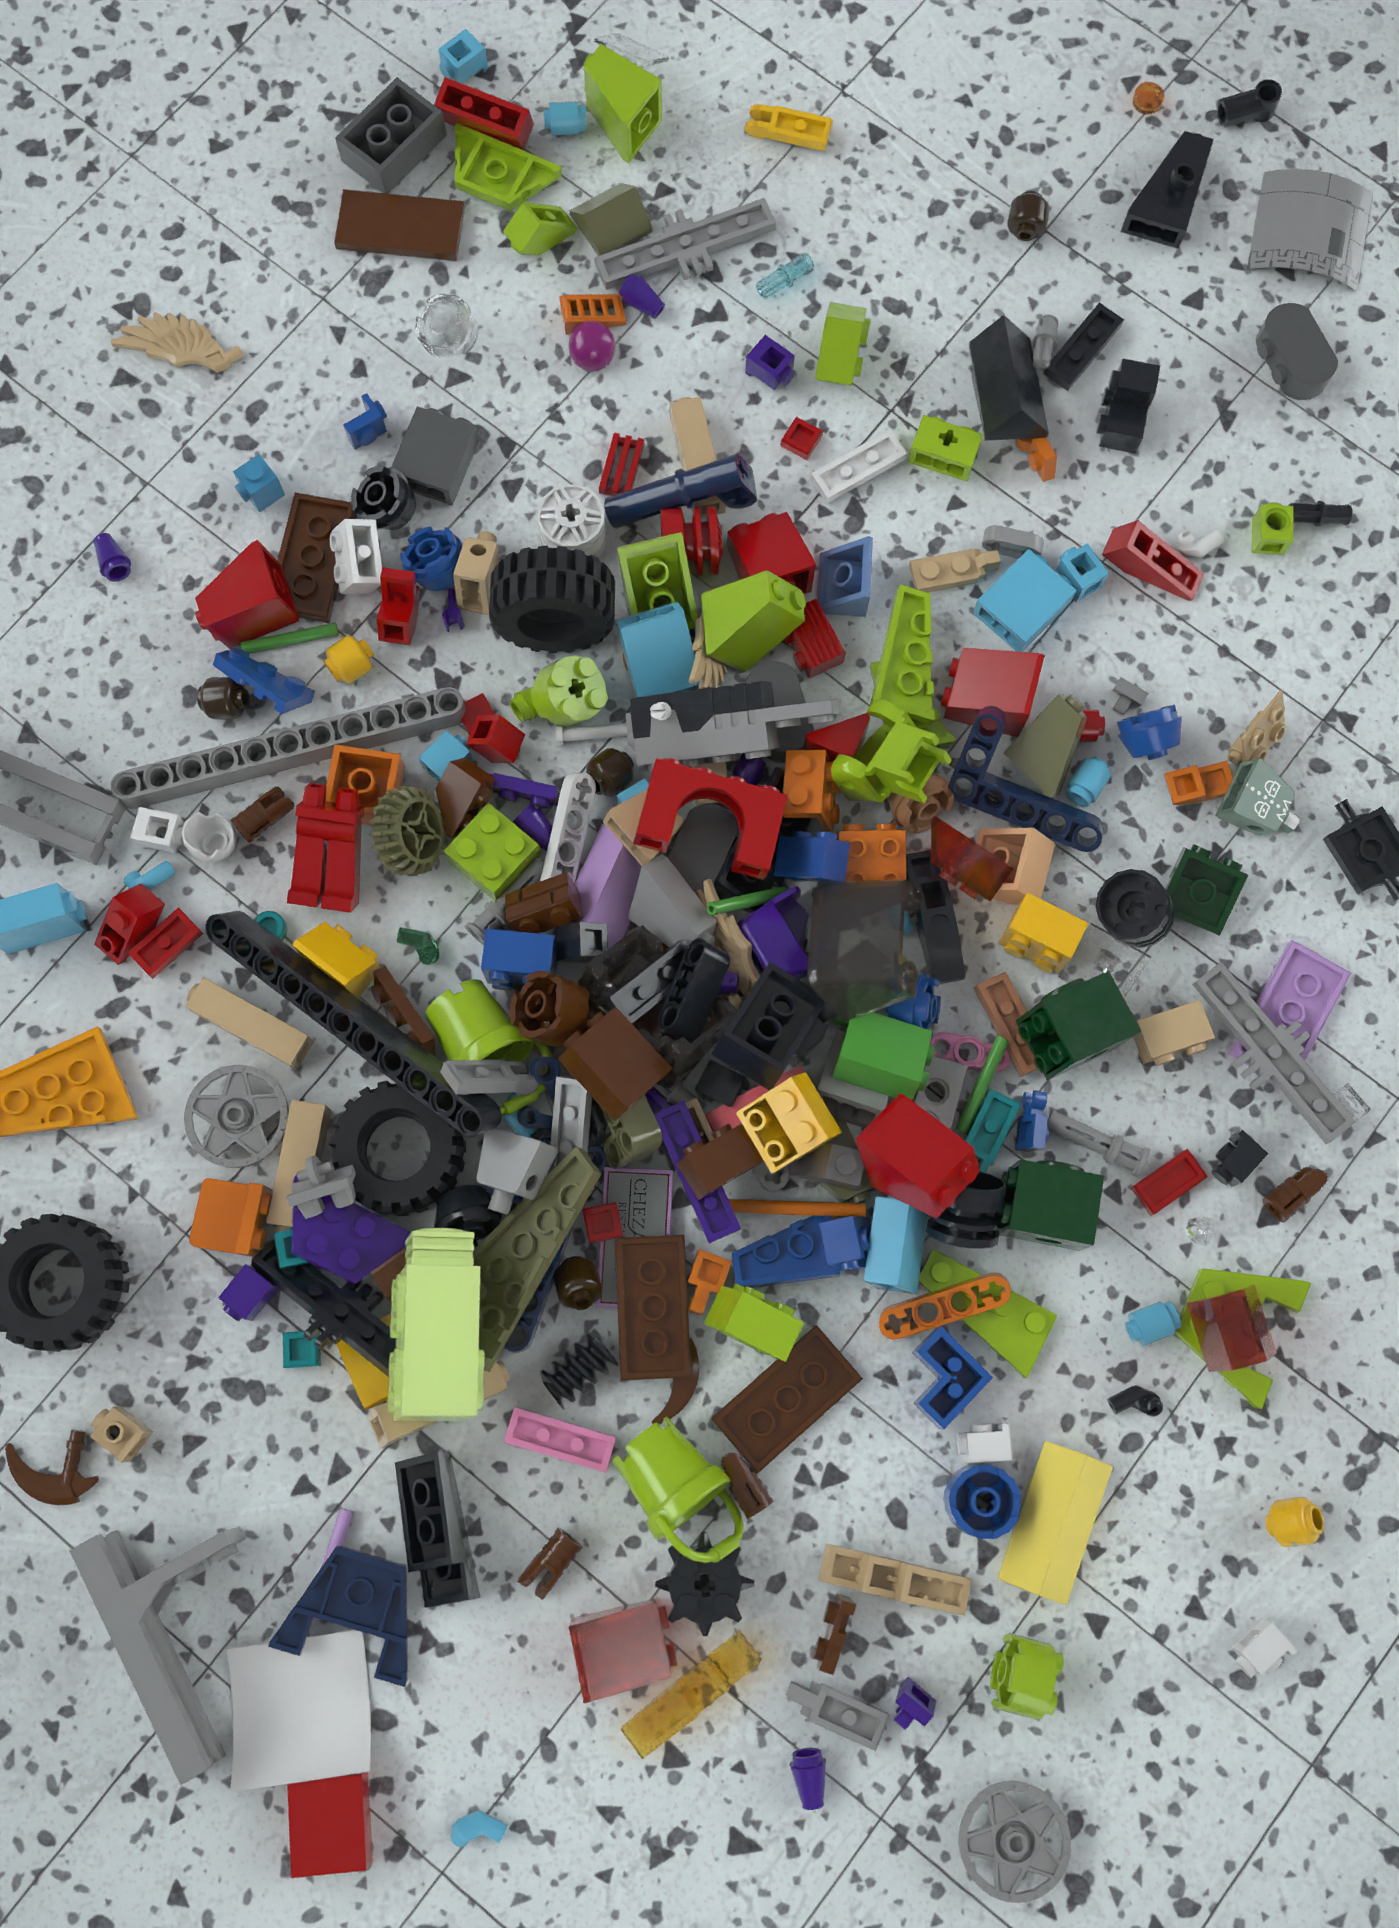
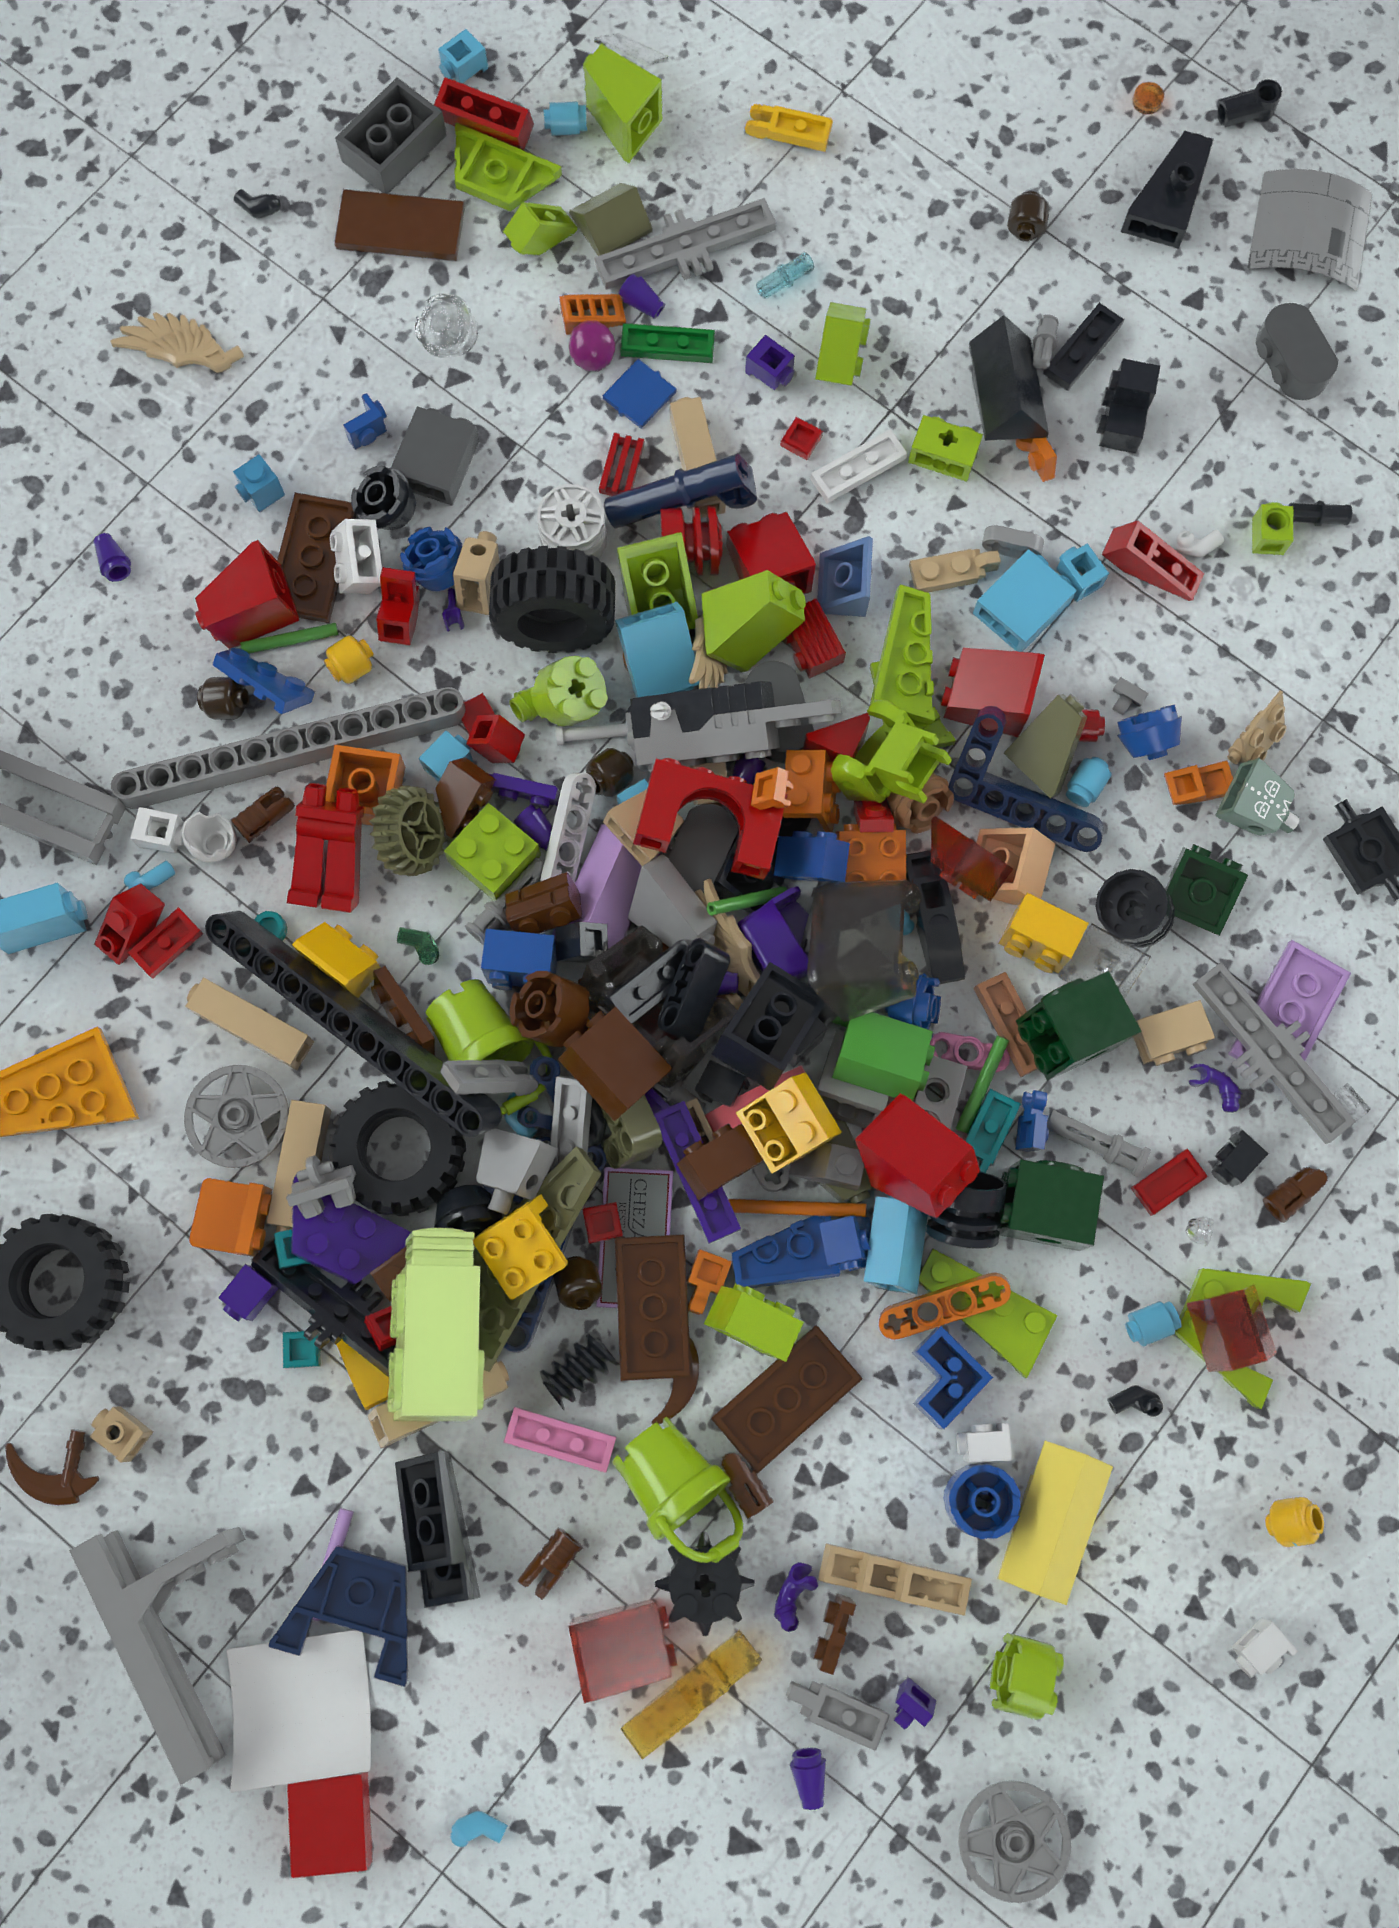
none -> black arm [234,189,281,218]
none -> red tile [365,1305,396,1351]
none -> yellow bracket [473,1194,568,1300]
none -> blue piece [602,359,677,429]
none -> green tile [620,323,715,363]
none -> orange tile [751,767,794,810]
none -> dark purple piece [774,1563,818,1632]
none -> red plate [854,800,894,833]
none -> dark purple piece [1189,1064,1243,1113]

